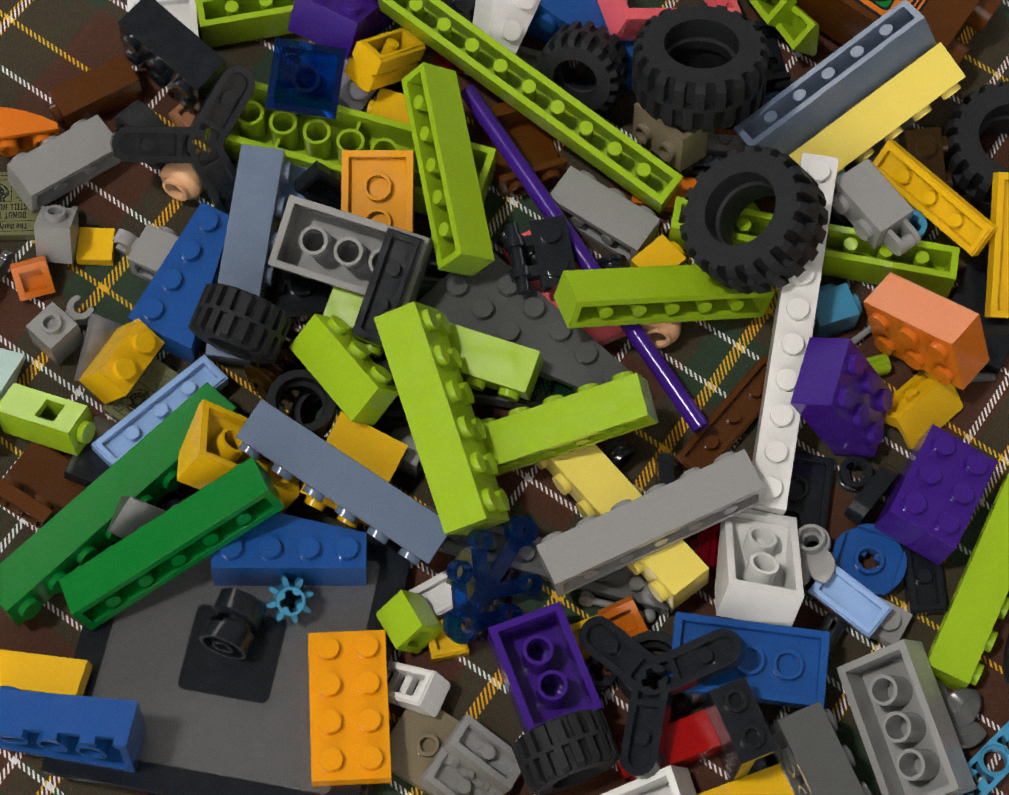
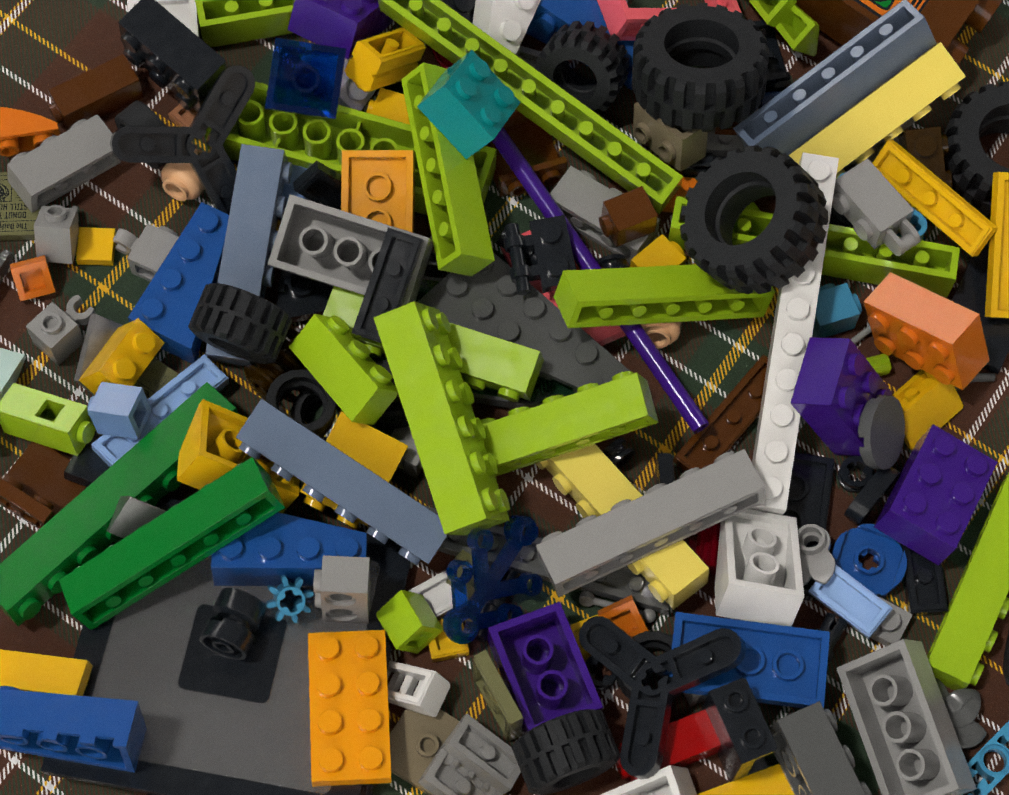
none -> medium blue brick [87,382,152,440]
none -> light grey brick [313,555,371,624]
none -> teal brick [417,50,521,159]
none -> olive tile [473,650,523,742]
none -> reddish brown brick [599,186,658,247]
none -> dark grey tile [858,395,905,470]

